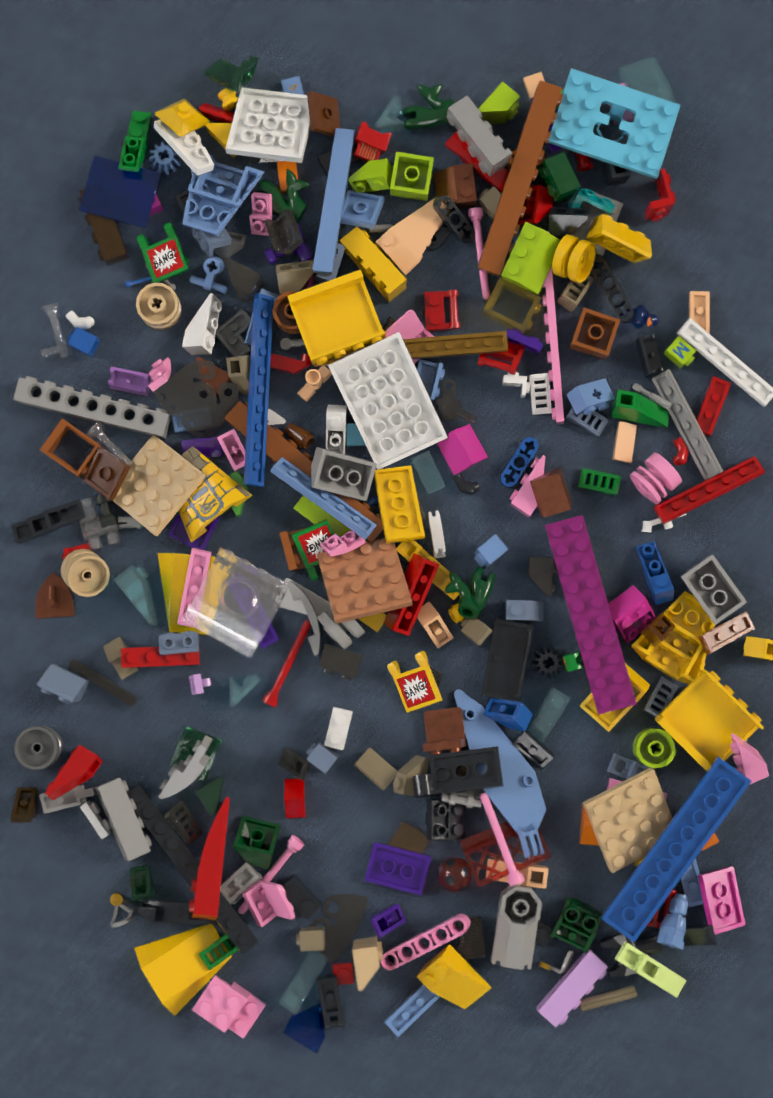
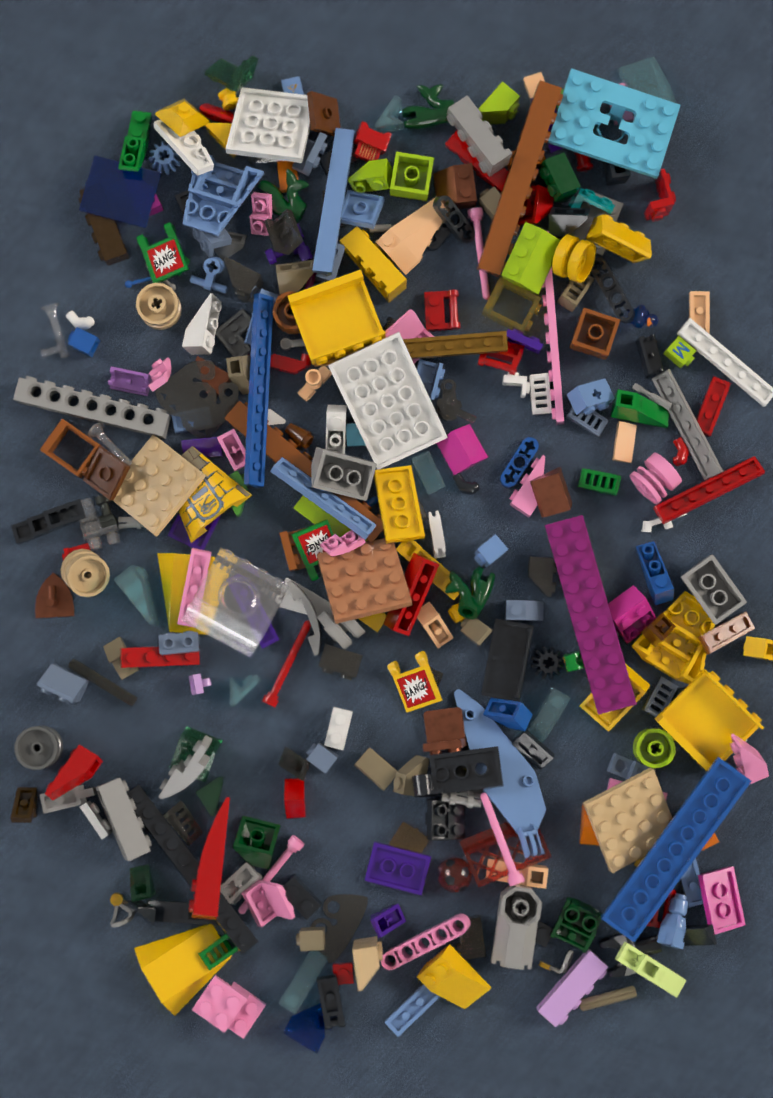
none -> sand blue bracket [292,132,328,176]

